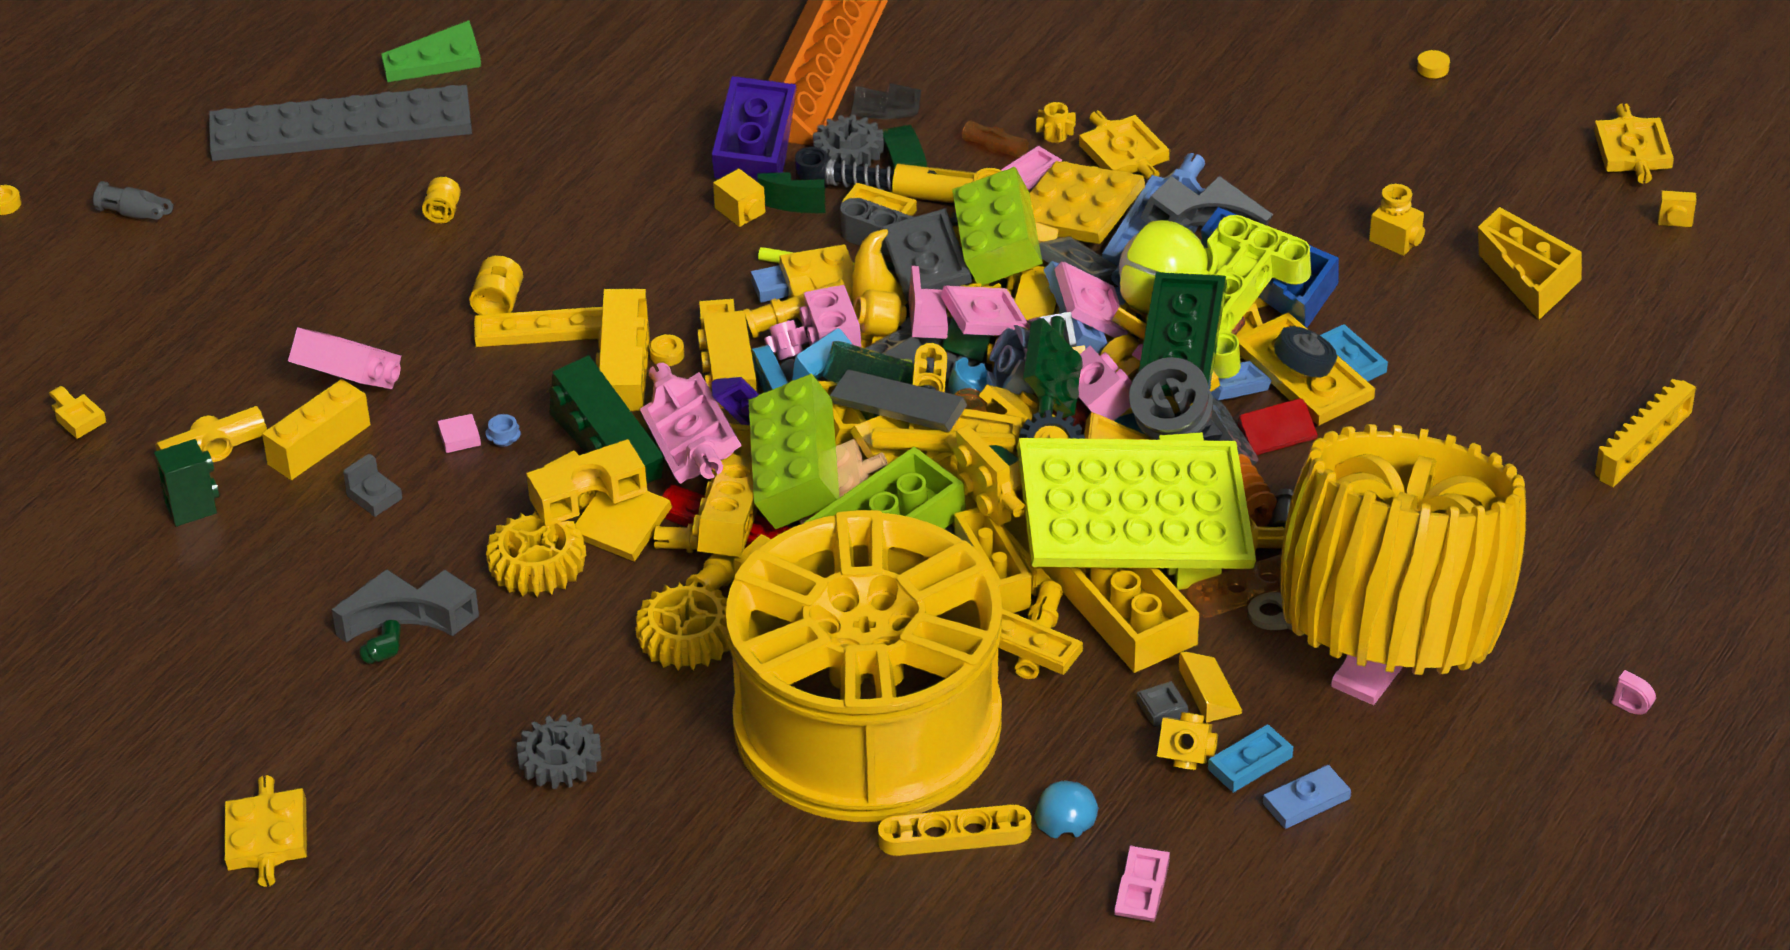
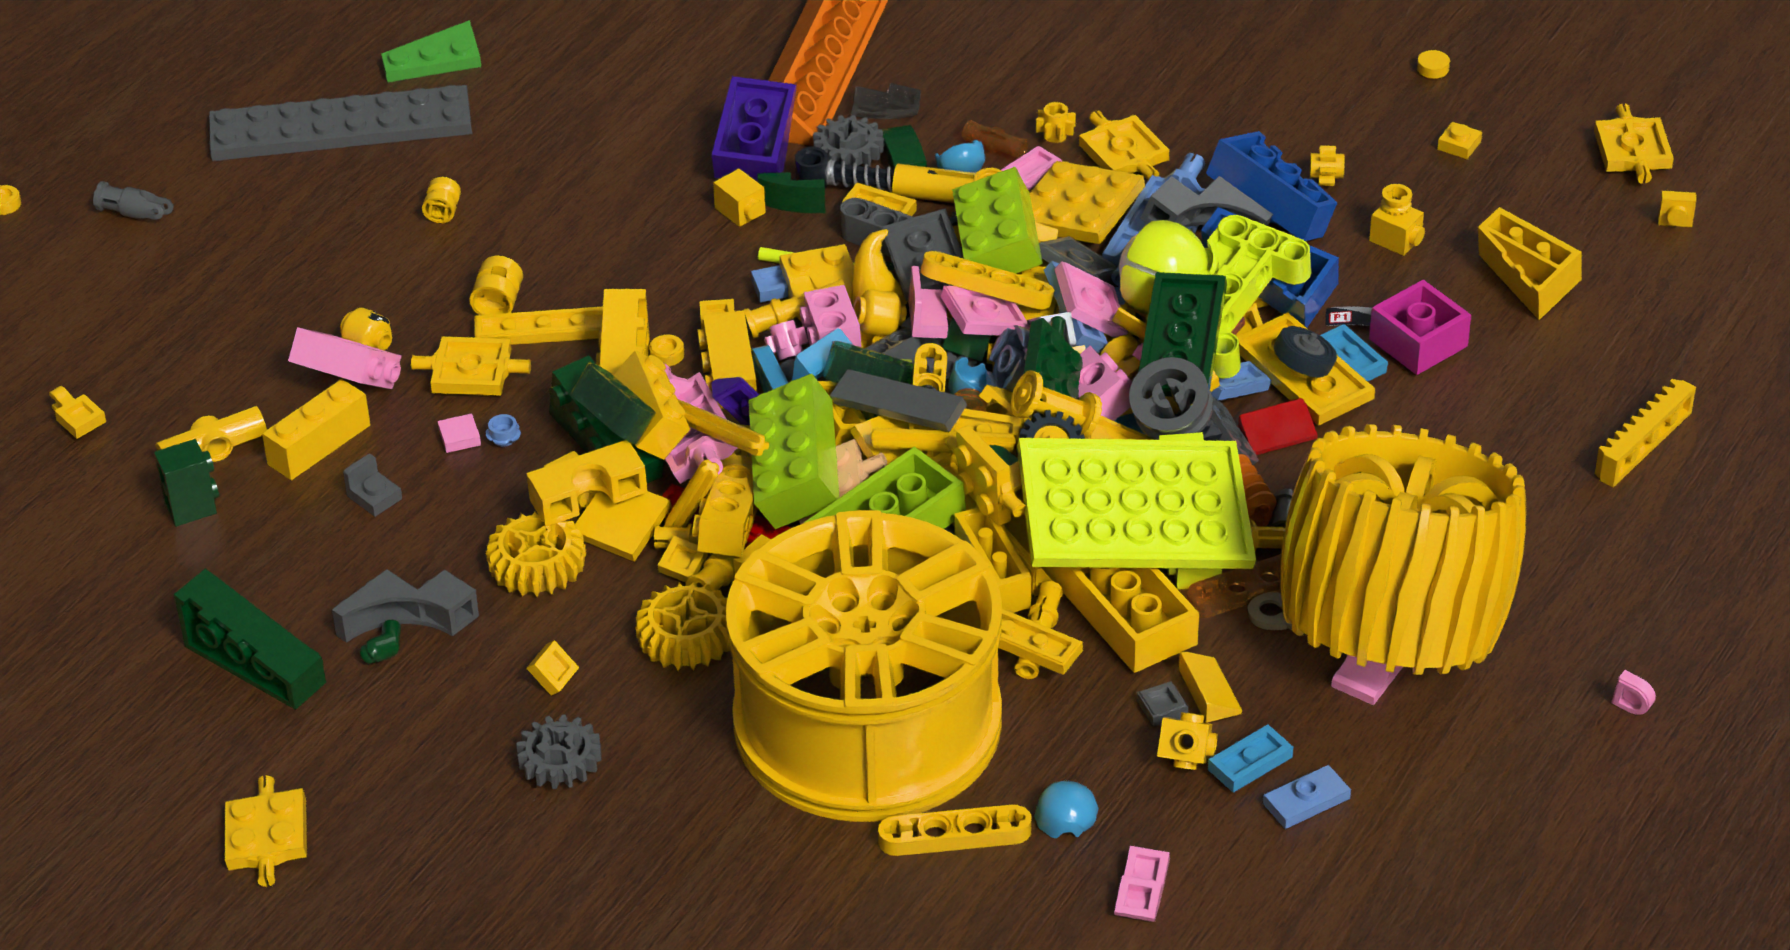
none -> dark green wedge [174,568,326,710]
none -> yellow head [340,307,392,351]
none -> yellow plate [411,336,531,396]
none -> yellow plate [526,640,579,696]
none -> clear green beam [570,362,656,444]
none -> yellow brick [609,350,690,460]
none -> yellow plate [658,536,708,583]
none -> yellow axle [663,459,720,527]
none -> yellow axle [678,399,769,456]
none -> yellow beam [920,251,1054,309]
none -> dark azure hair [935,139,985,173]
none -> yellow hose [1011,370,1102,439]
none -> blue wedge [1206,131,1337,242]
none -> yellow gear [1310,145,1344,186]
none -> sticker [1326,306,1372,326]
none -> dark pink brick [1369,280,1471,375]
none -> yellow plate [1437,122,1482,159]

